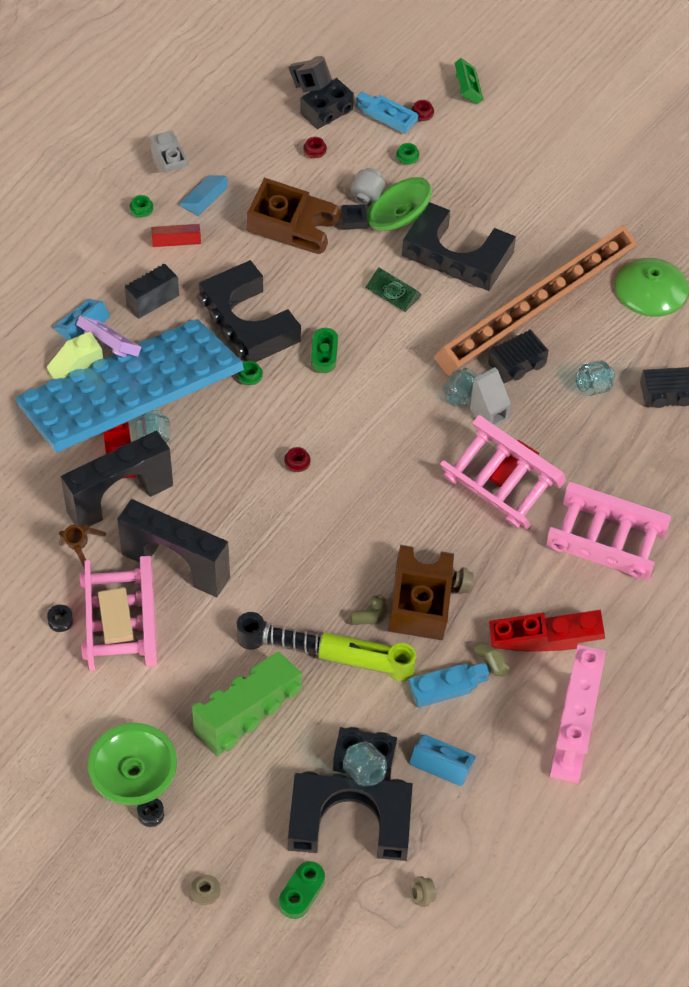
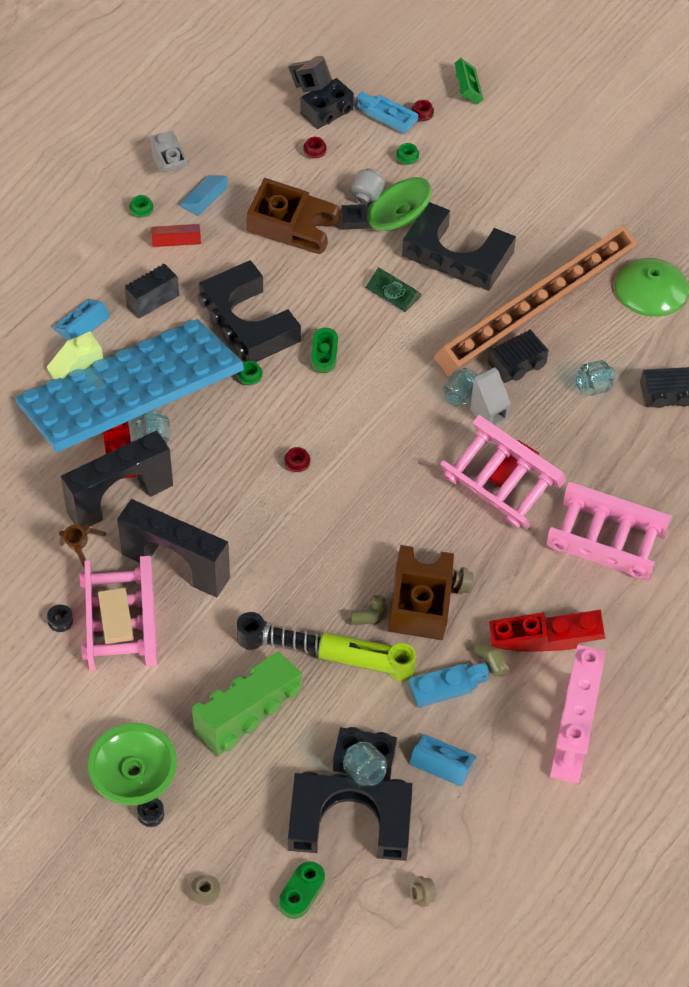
lavender plate [76,316,141,357] -> none

